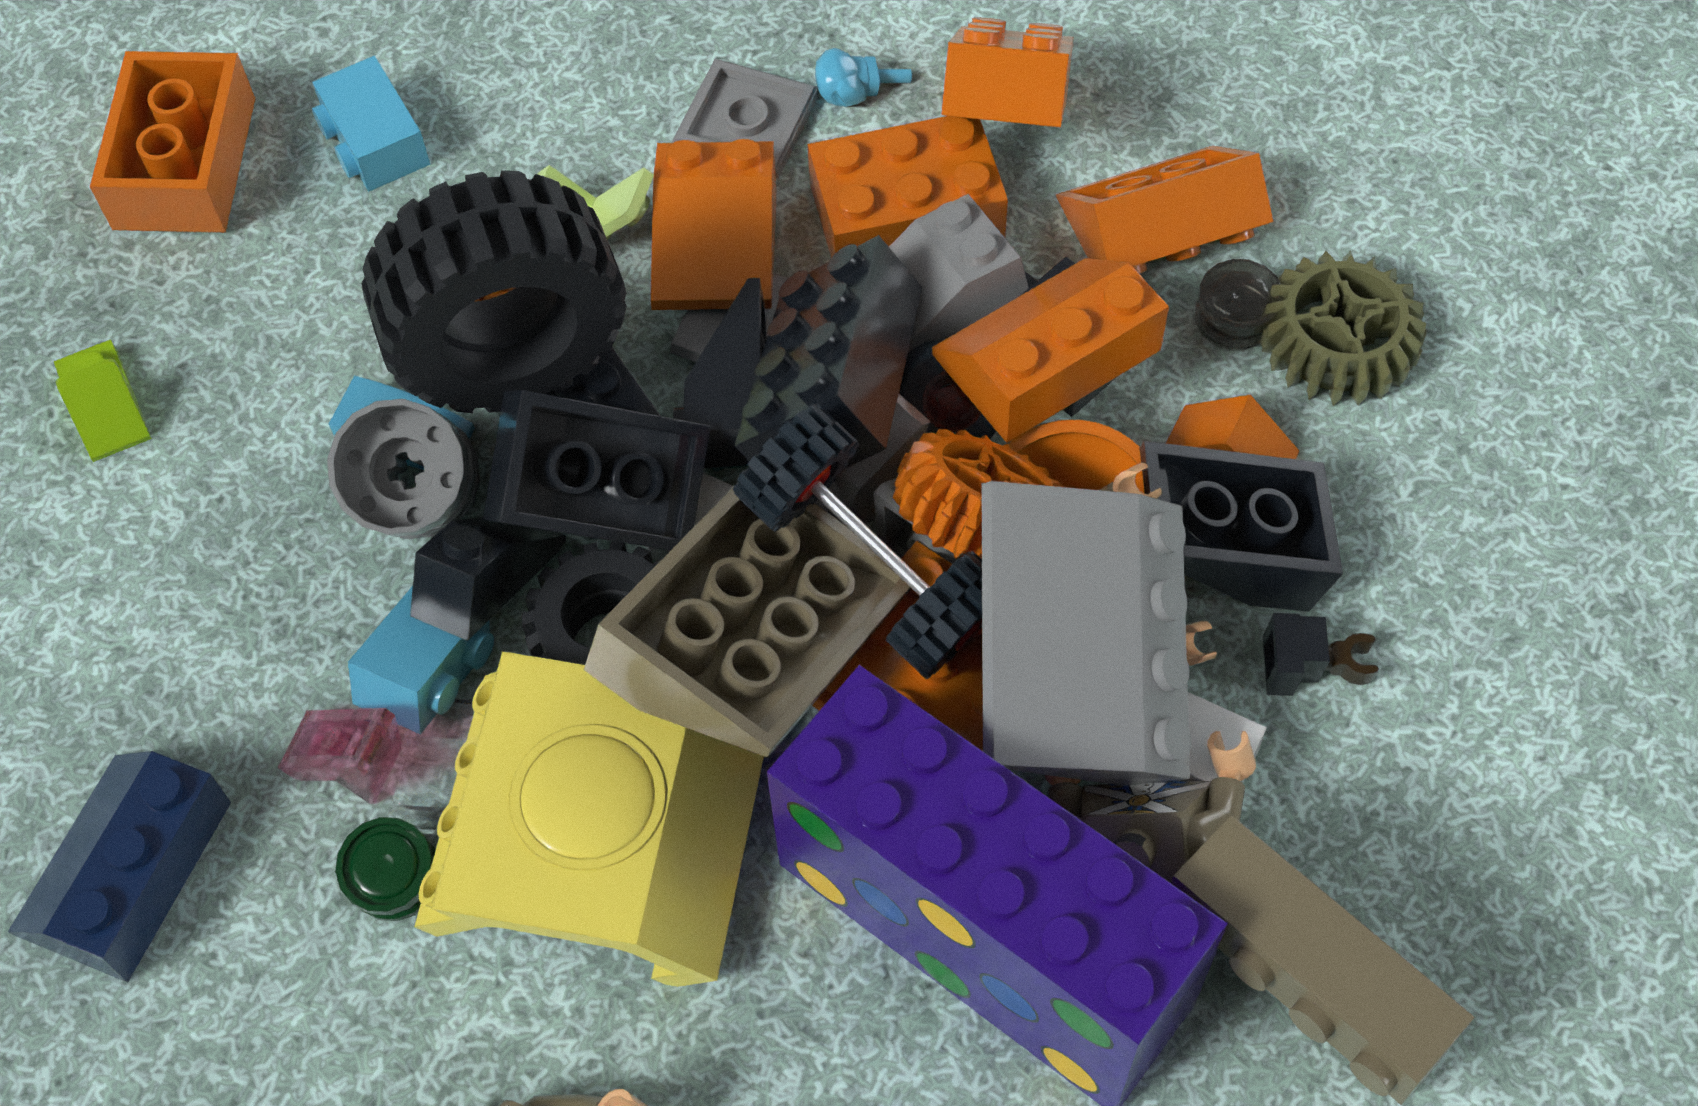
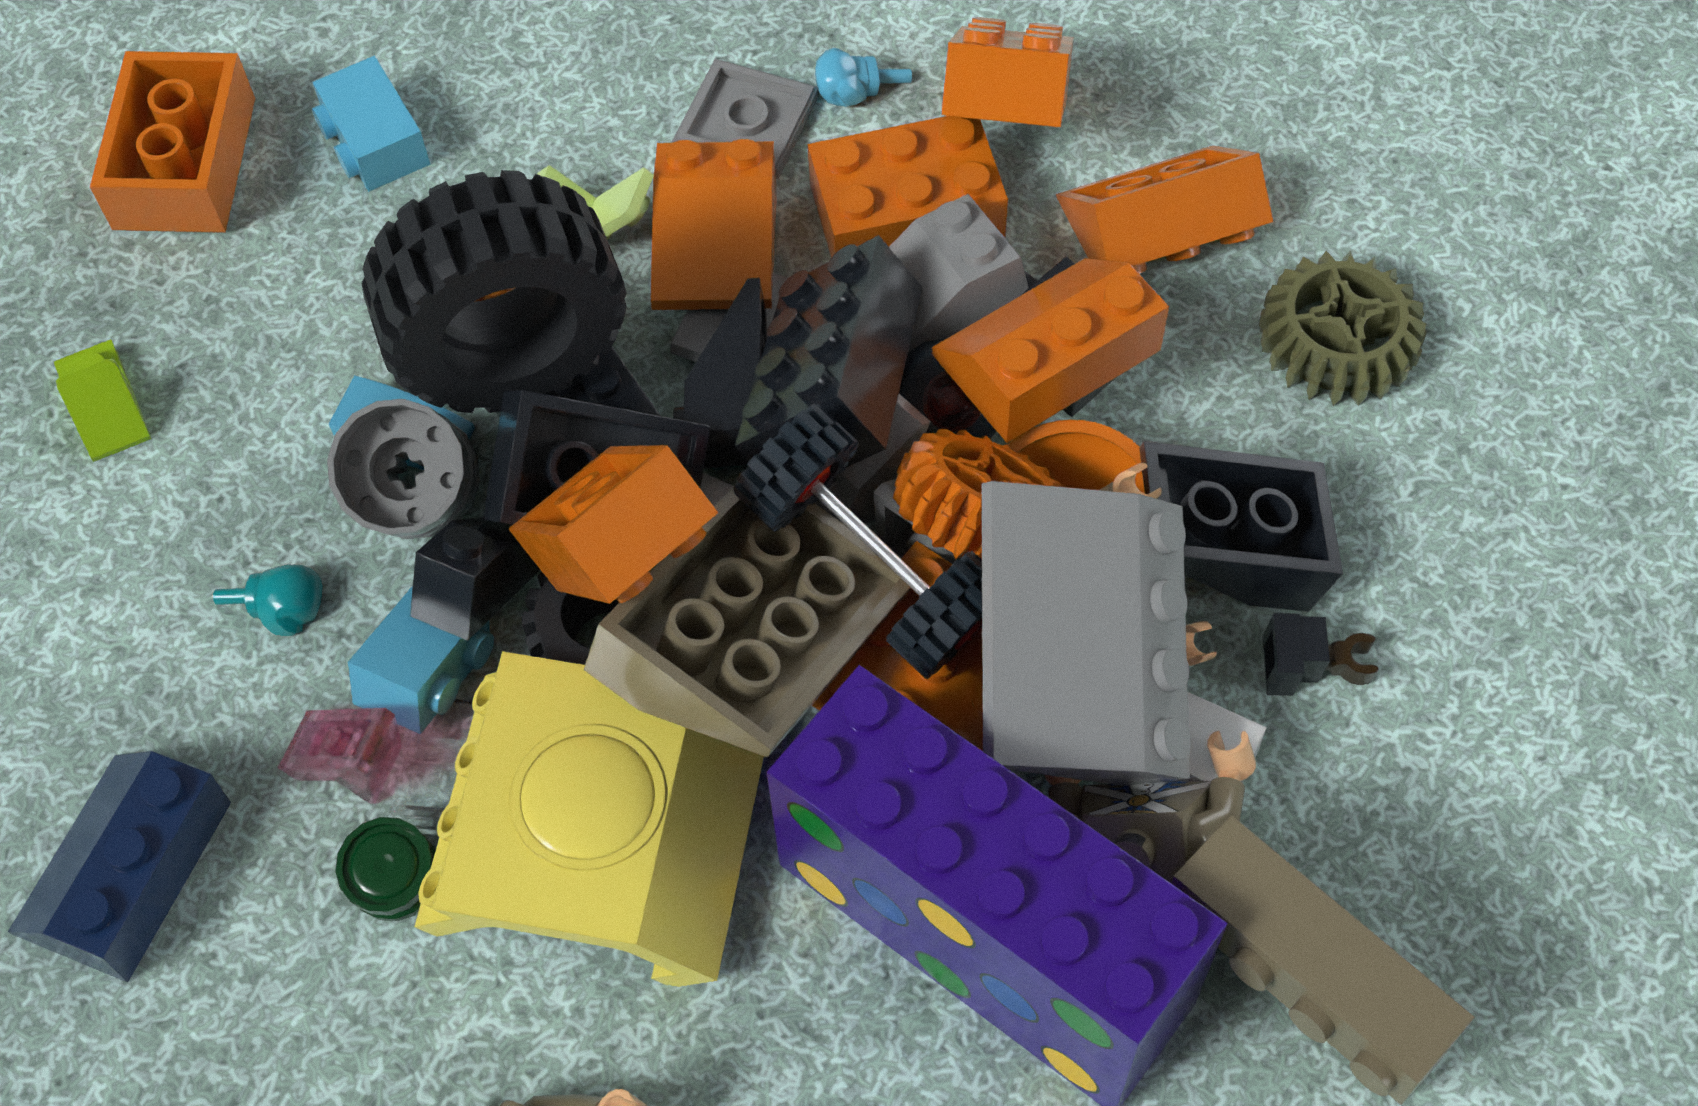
orange slope [1166,394,1299,459] -> none
clear smoke wheel [1195,259,1284,352] -> none
none -> teal piece [213,564,323,636]
none -> orange brick [509,445,718,604]

